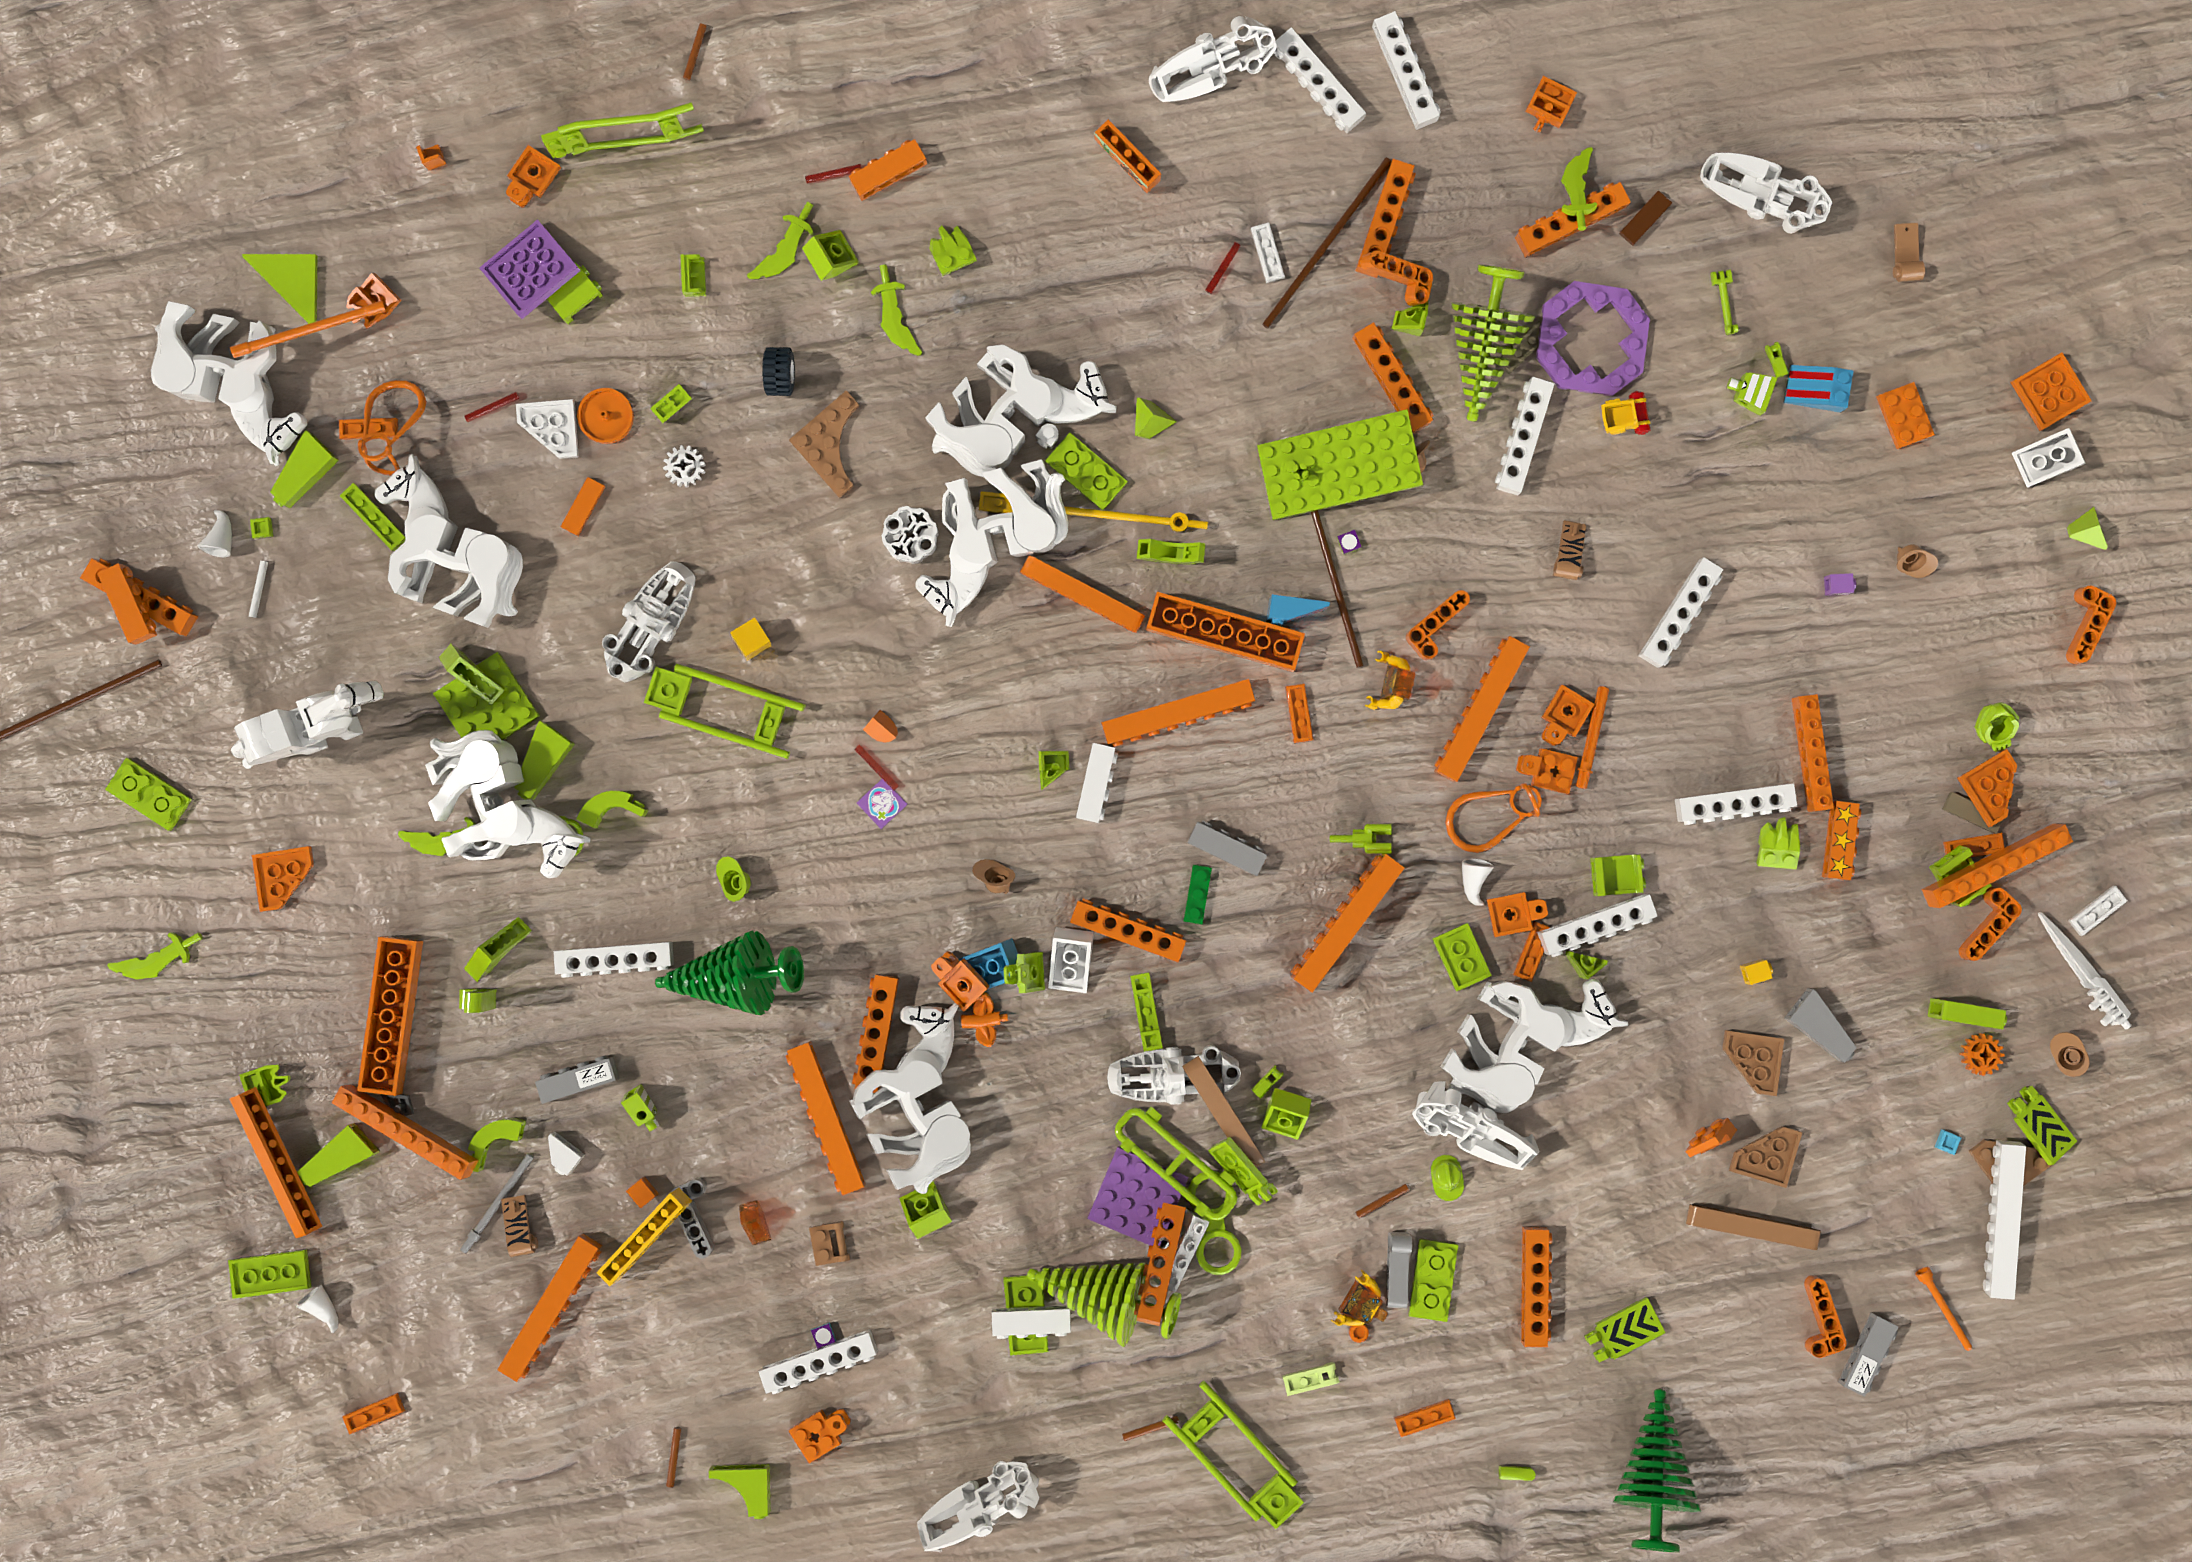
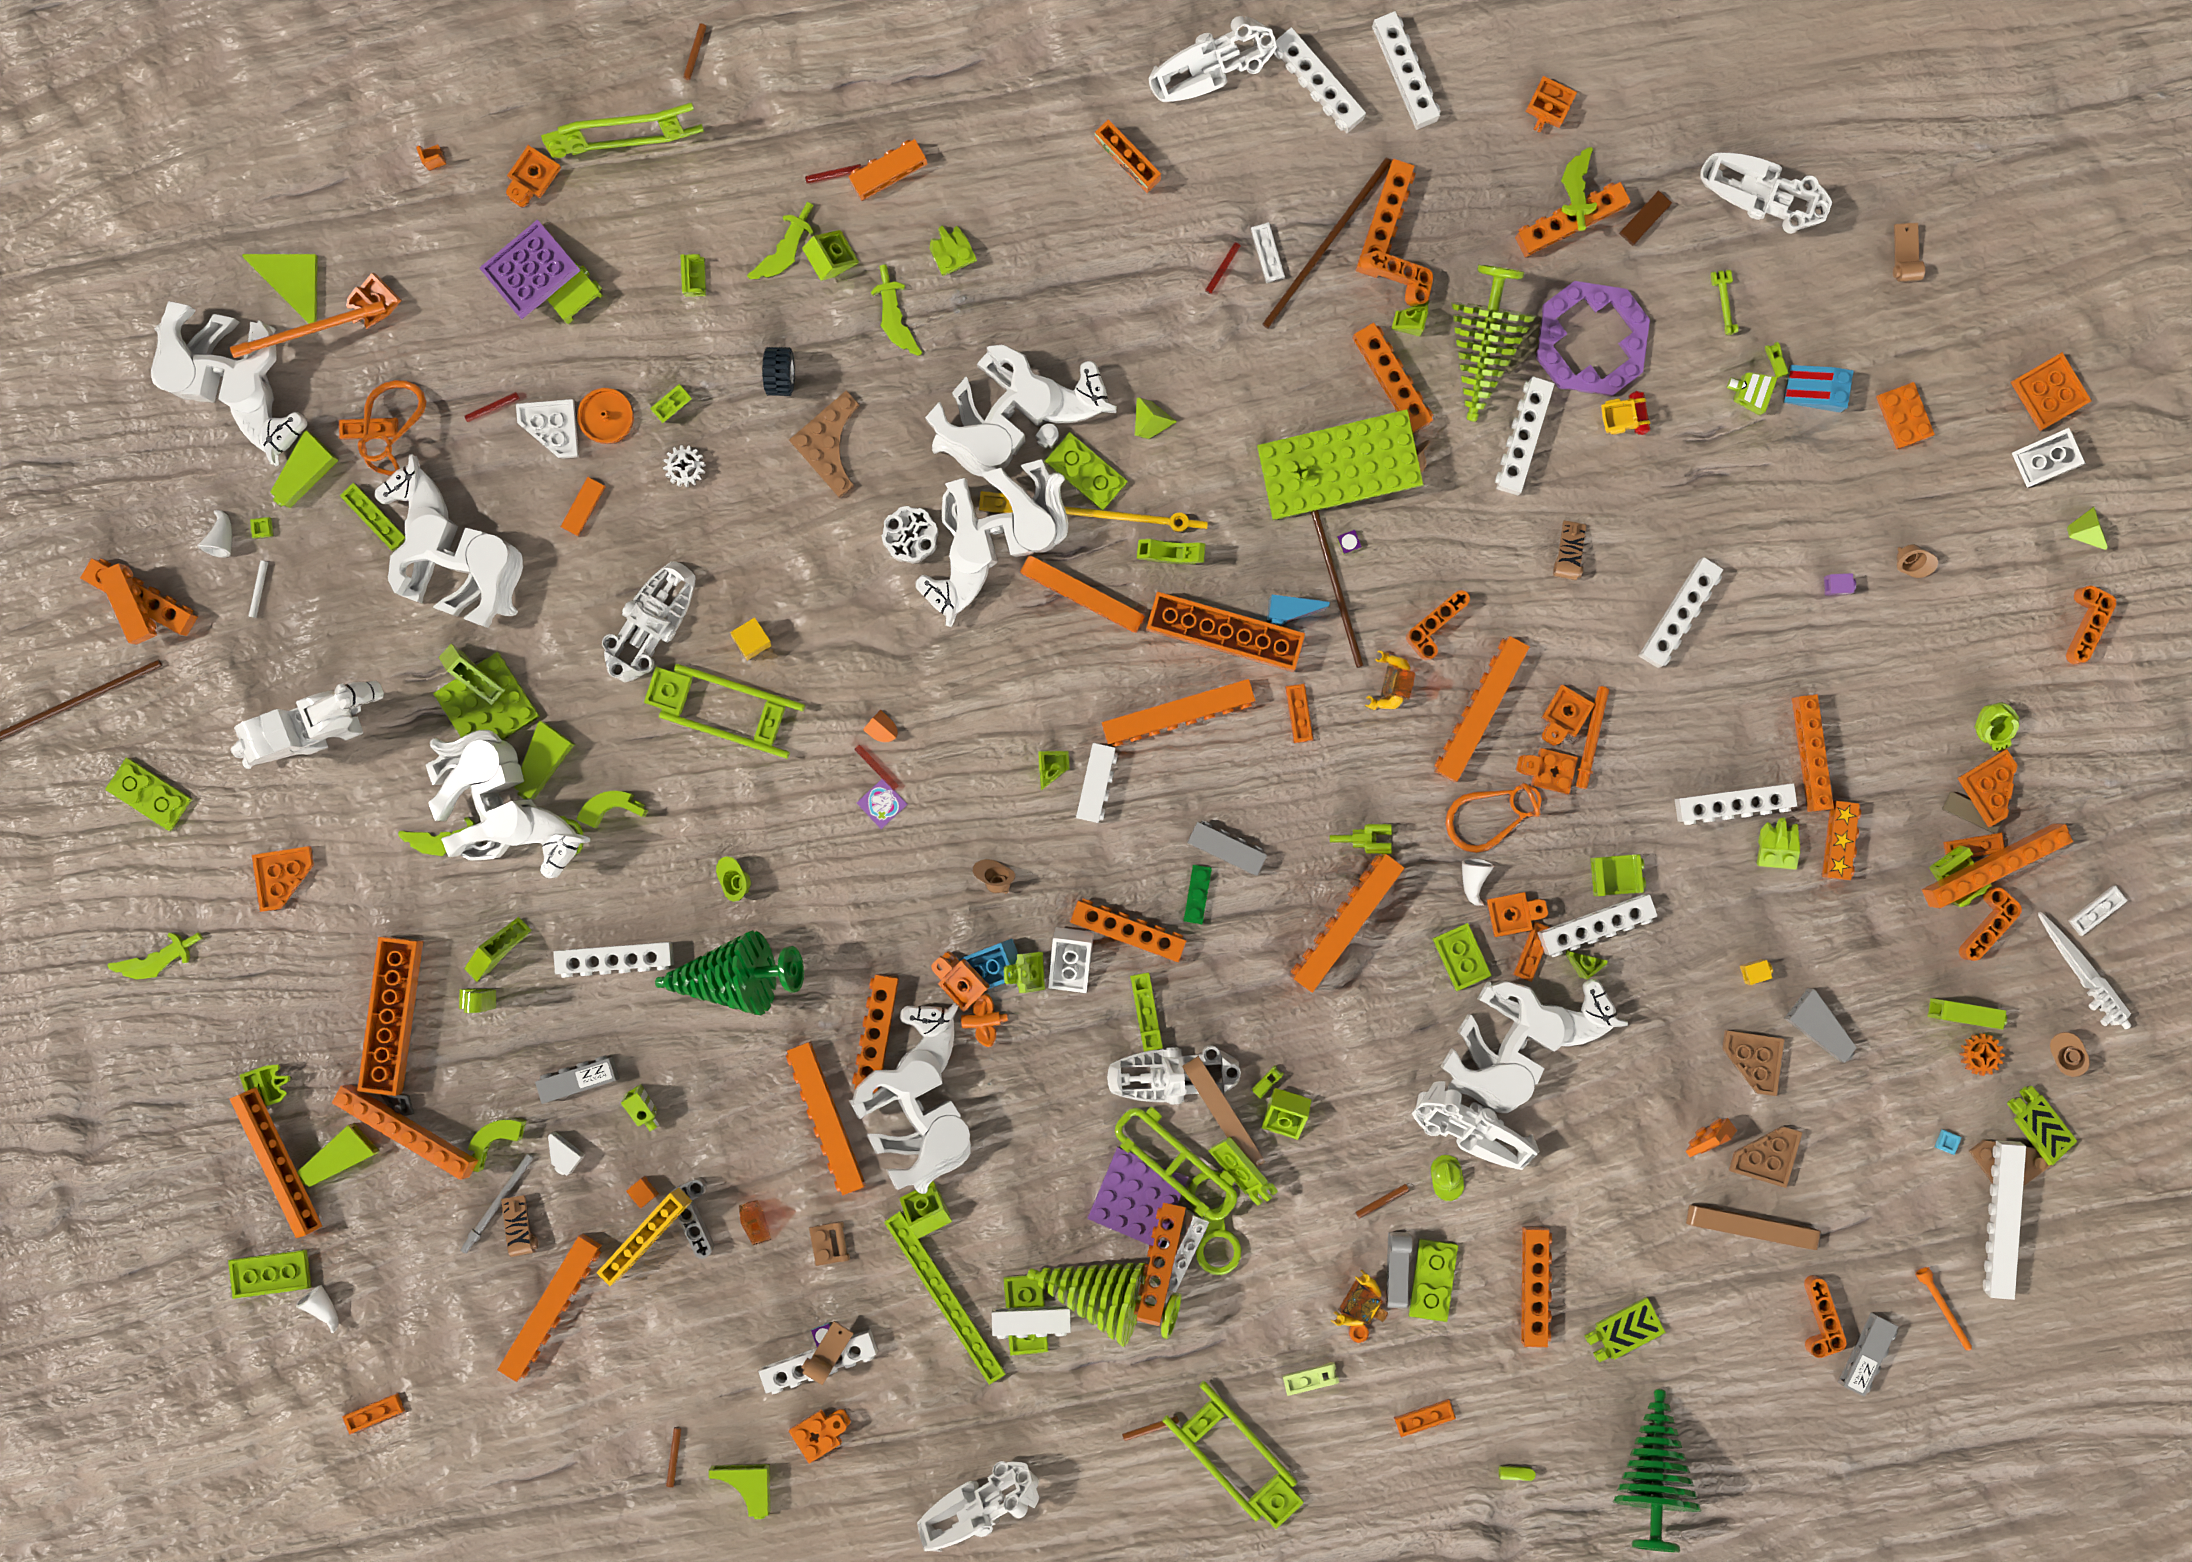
none -> medium nougat door [801,1321,853,1385]
none -> lime plate [884,1210,1006,1385]

